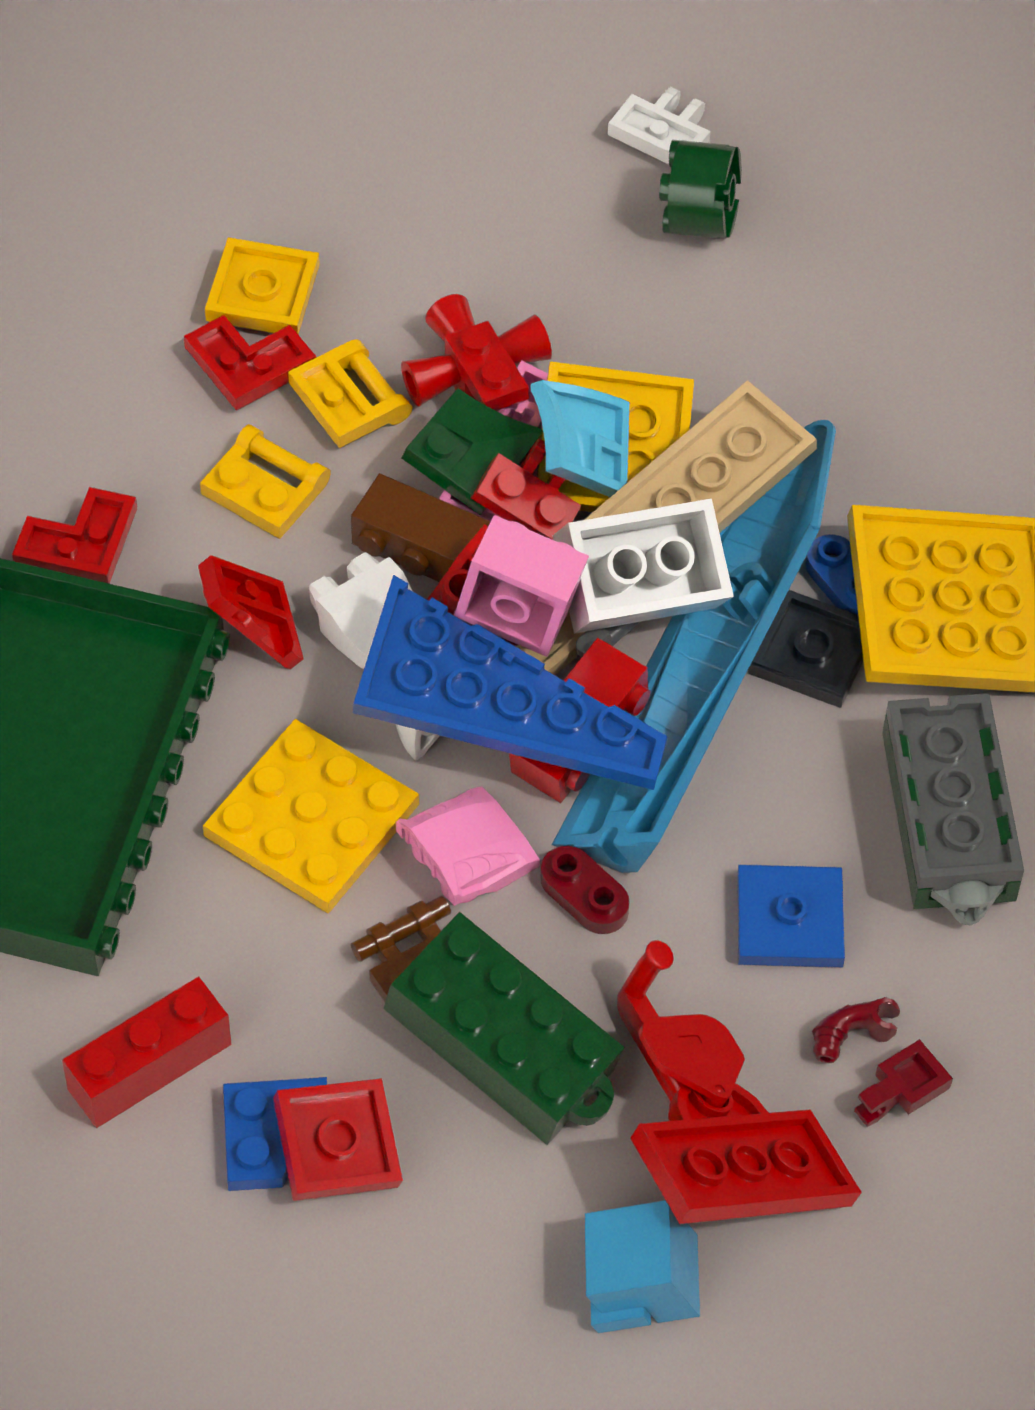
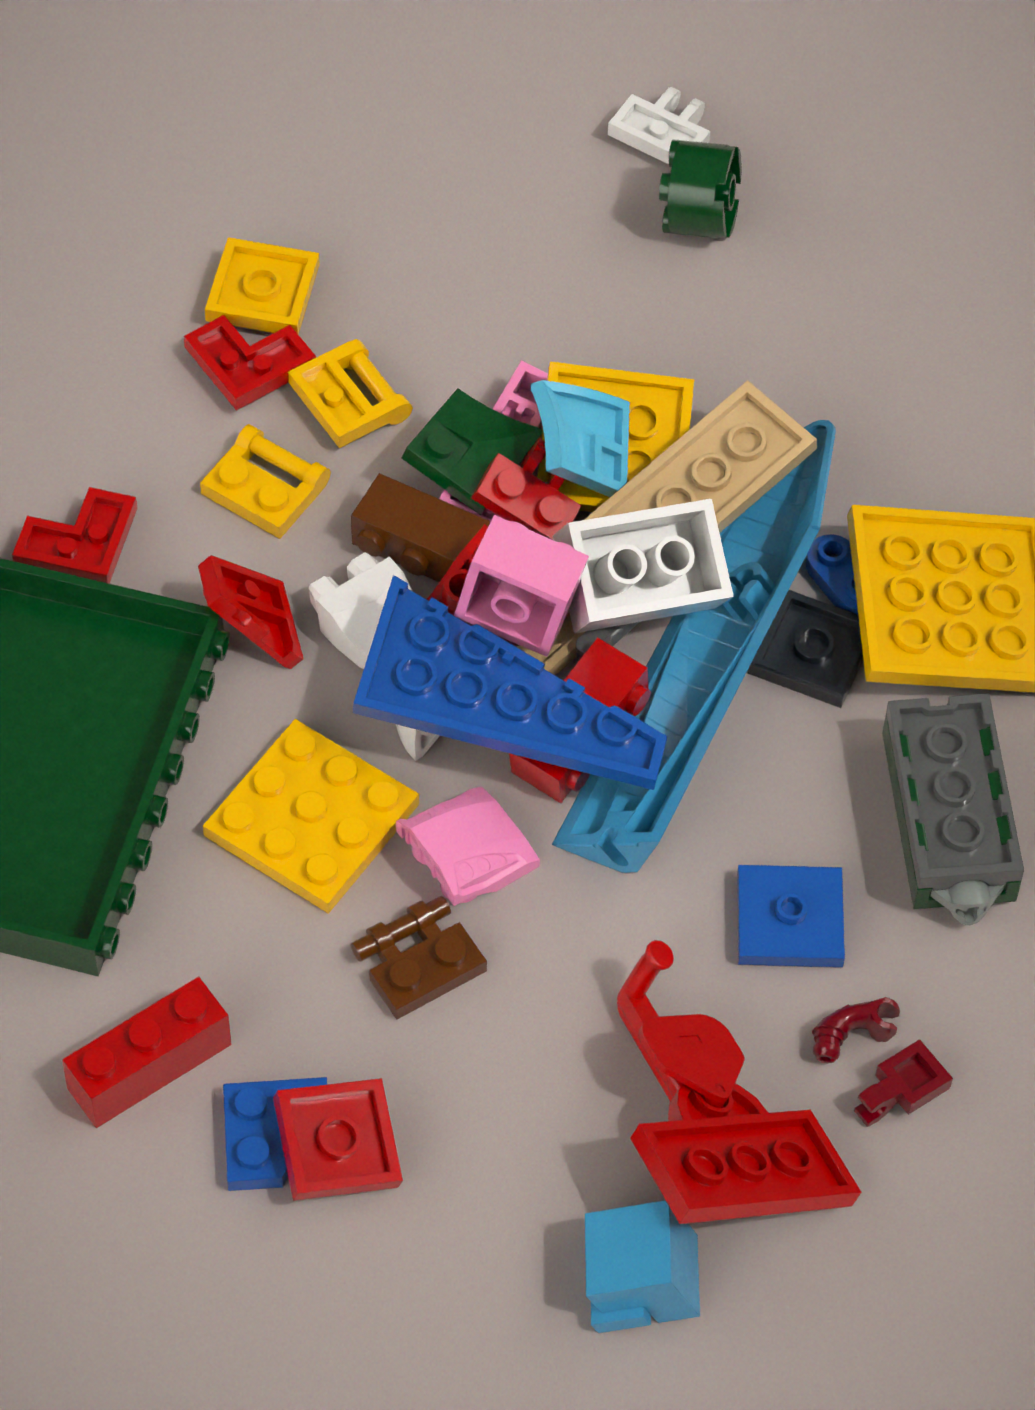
dark green piece [383,911,625,1145] -> none
red brick [401,294,552,411] -> none
dark red plate [540,846,629,934] -> none

